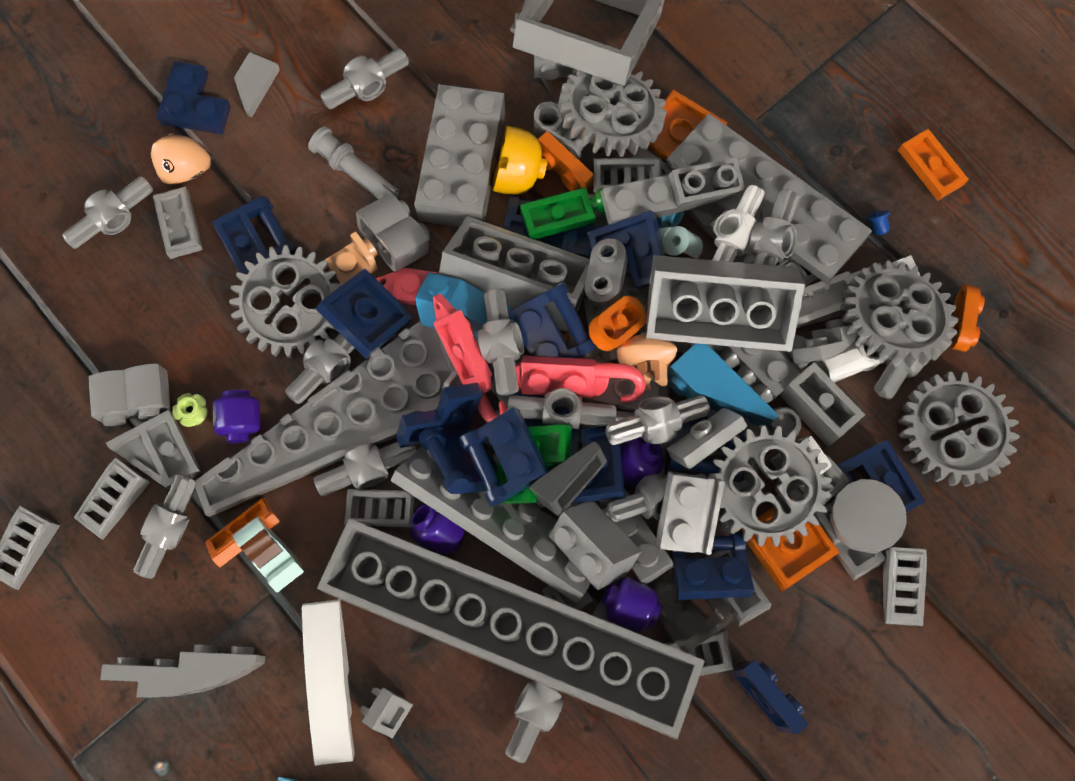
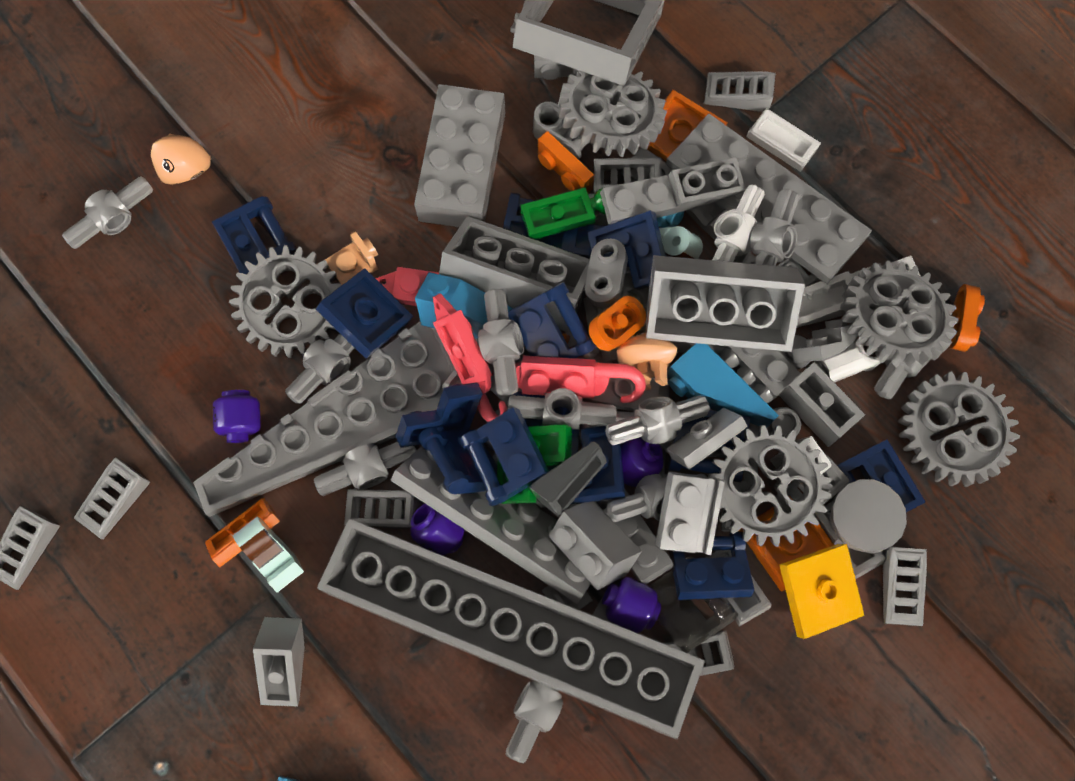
light grey brick [88,364,171,426] -> none
light grey slope [100,645,265,698] -> none
light grey wing [106,410,202,490] -> none
light grey axle [134,474,197,579] -> none
light grey plate [153,186,203,259] -> none
dark blue plate [156,61,231,135] -> none
yellowish green plate [172,393,208,427] -> none
light grey tile [234,52,280,118] -> none
white slope [302,599,355,766] -> none
light grey pin [308,126,400,199] -> none
light grey axle [320,48,409,109] -> none
light grey brick [356,194,431,272] -> none
light grey tile [360,687,413,738] -> none
yellow cylinder [492,126,547,195] -> none
dark blue plate [730,660,808,735] -> none
blue piece [866,210,890,235] -> none
orange plate [898,129,969,201] -> none
none -> light grey slope [253,617,305,706]
none -> light grey slope [704,71,776,112]
none -> white tile [746,108,821,172]
none -> yellow plate [779,544,865,639]

